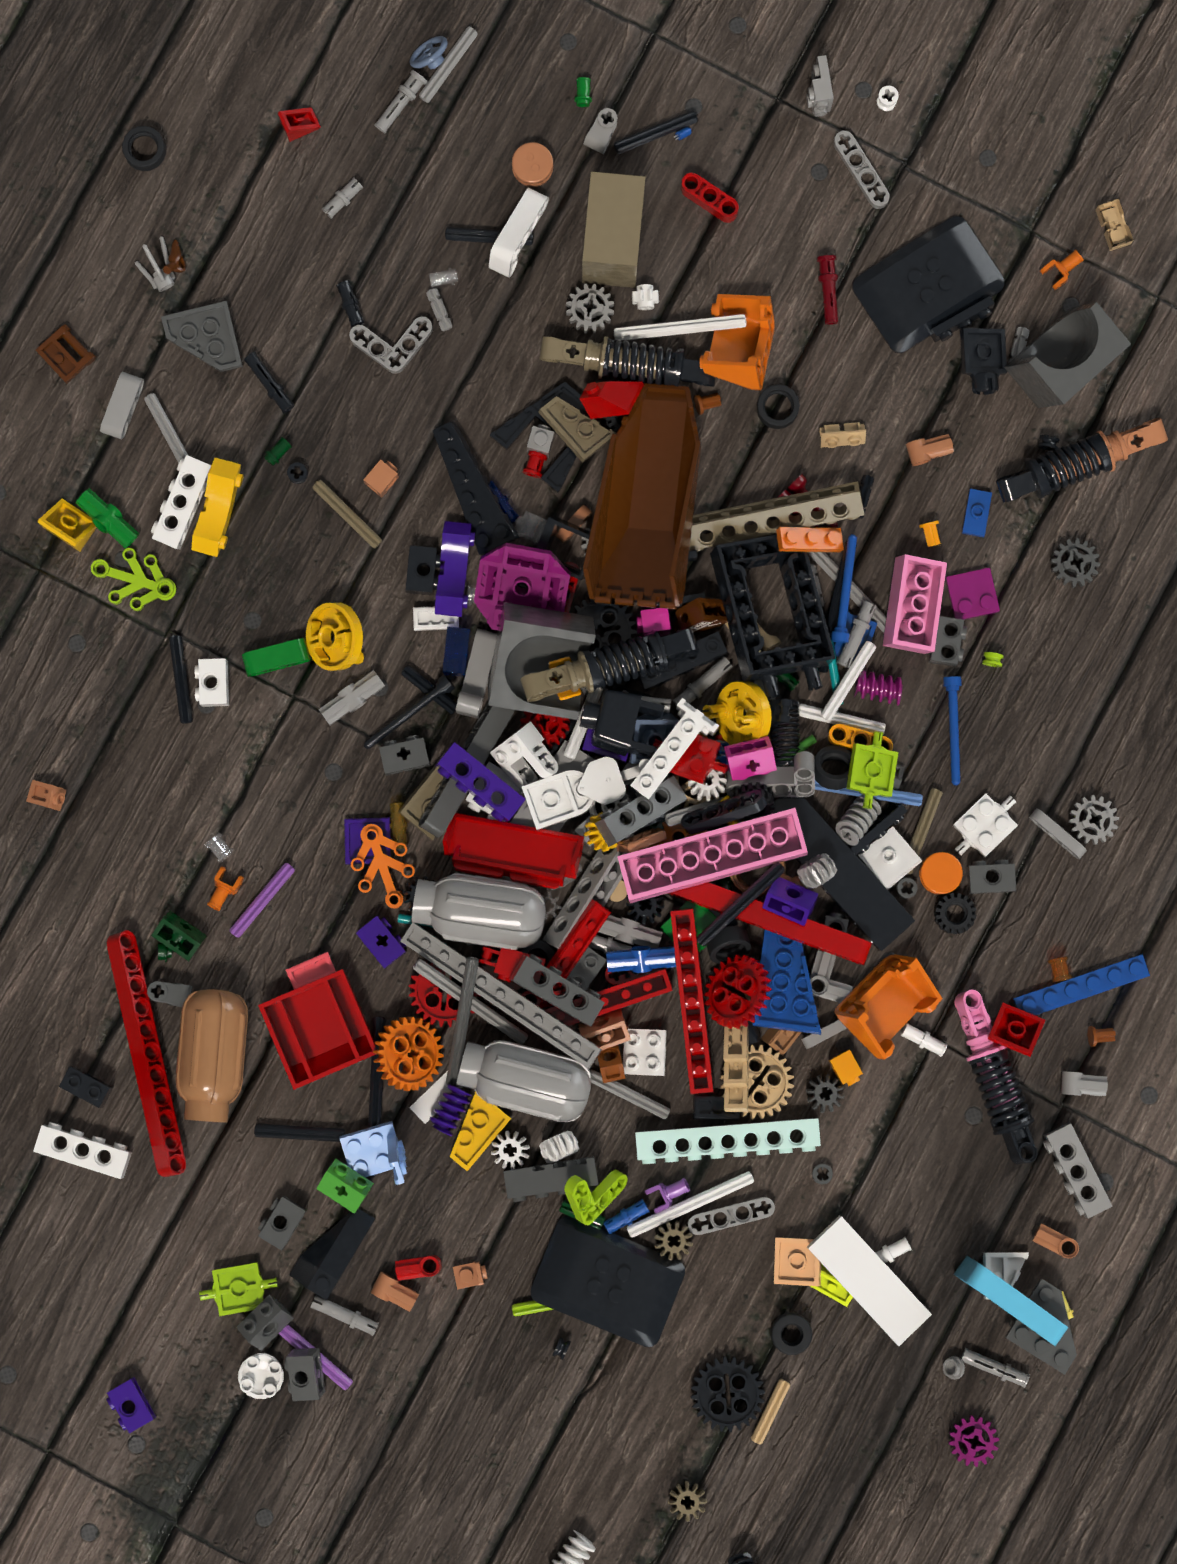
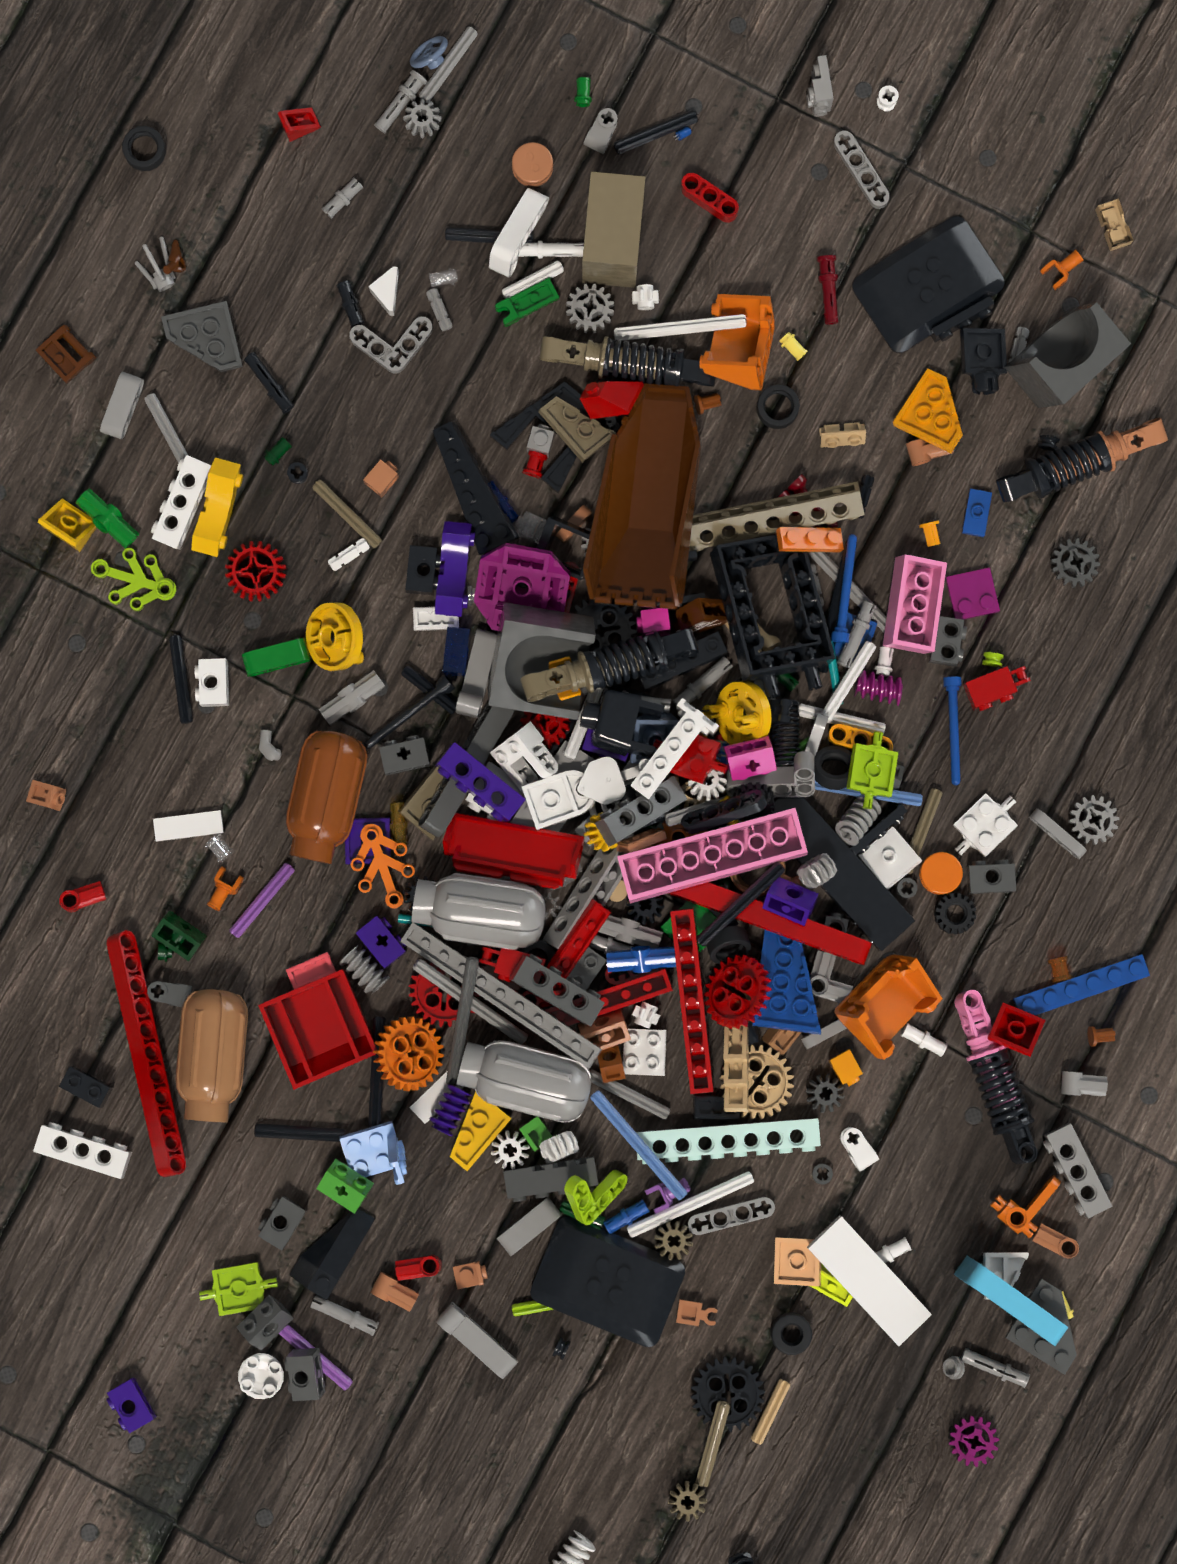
none -> red piece [59,881,106,913]
none -> white tile [153,810,224,842]
none -> red gear [225,541,286,602]
none -> light grey arm [259,730,282,761]
none -> dark orange piece [286,731,367,864]
none -> white axle [328,538,370,571]
none -> light grey piece [339,945,390,995]
none -> white slope [369,267,399,316]
none -> light grey gear [403,99,442,139]
none -> light grey beam [436,1302,518,1379]
none -> green plate [495,278,559,327]
none -> light grey beam [496,1197,562,1256]
none -> white axle [502,261,564,299]
none -> white pin [518,241,584,259]
none -> bright green panel [519,1116,553,1152]
none -> medium blue axle [590,1090,687,1200]
none -> white gear [632,1001,660,1029]
none -> nougat plate [676,1299,718,1326]
none -> dark tan axle [696,1401,730,1487]
none -> light yellow pin [779,332,808,361]
none -> light grey beam [804,713,829,758]
none -> white piece [840,1127,879,1172]
none -> white pin [875,647,894,676]
none -> light orange plate [893,368,963,453]
none -> red brick [963,666,1031,712]
none -> orange piece [990,1175,1061,1238]

